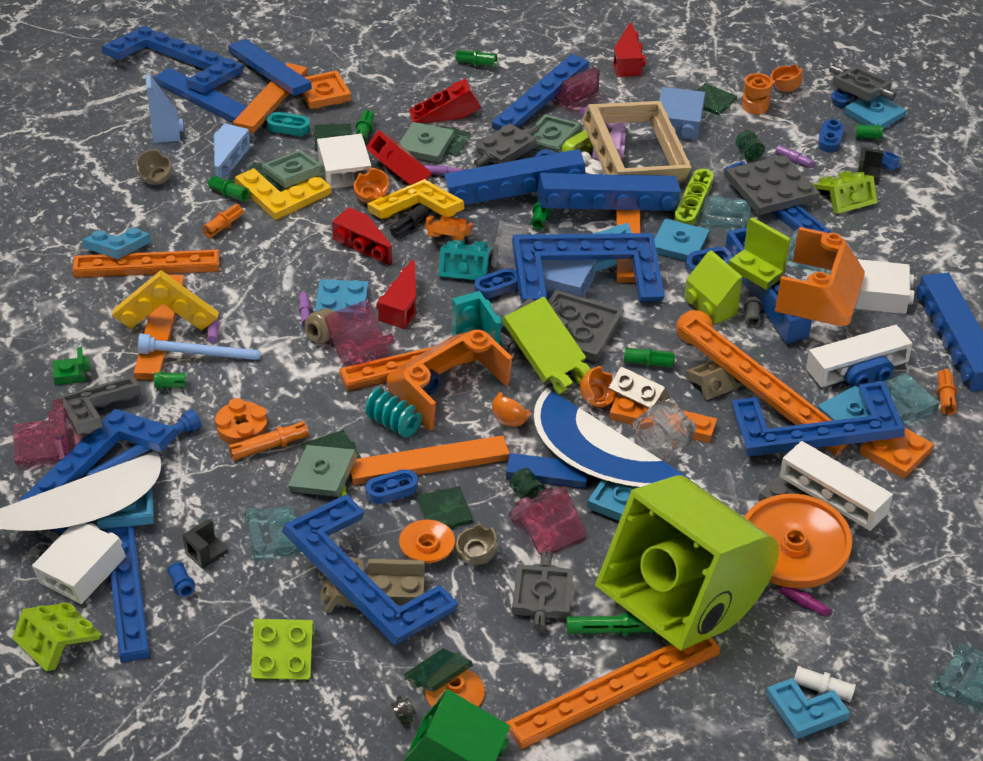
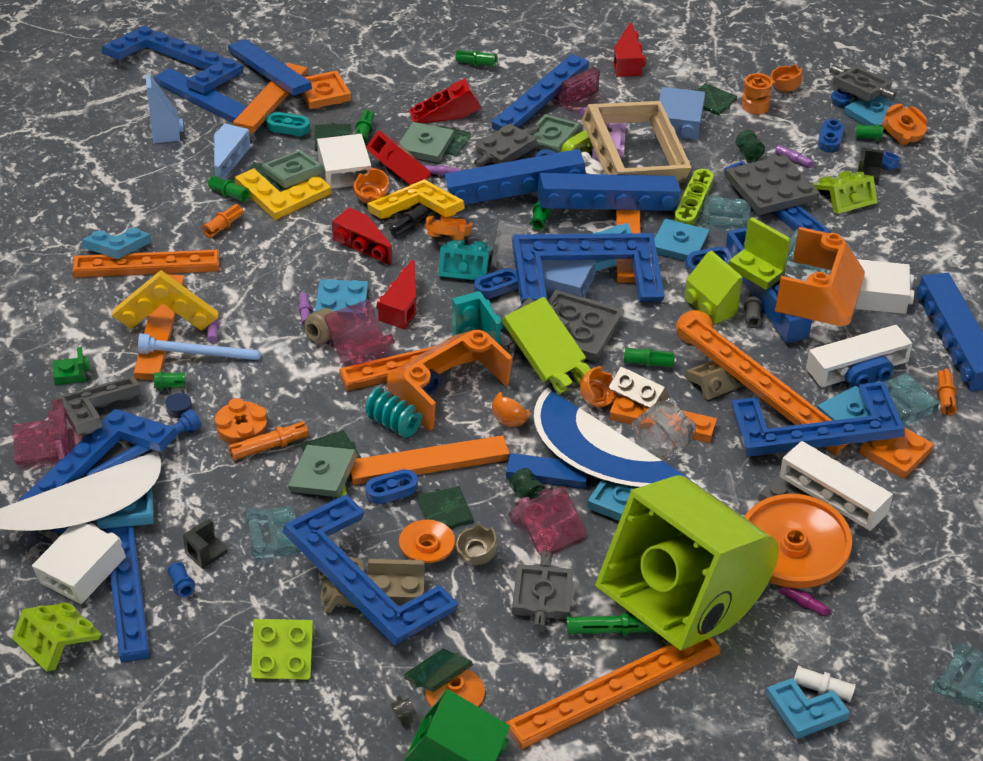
dark tan hair [136,149,173,186] -> none
none -> dark blue tile [165,393,192,417]
none -> orange plate [882,104,928,145]

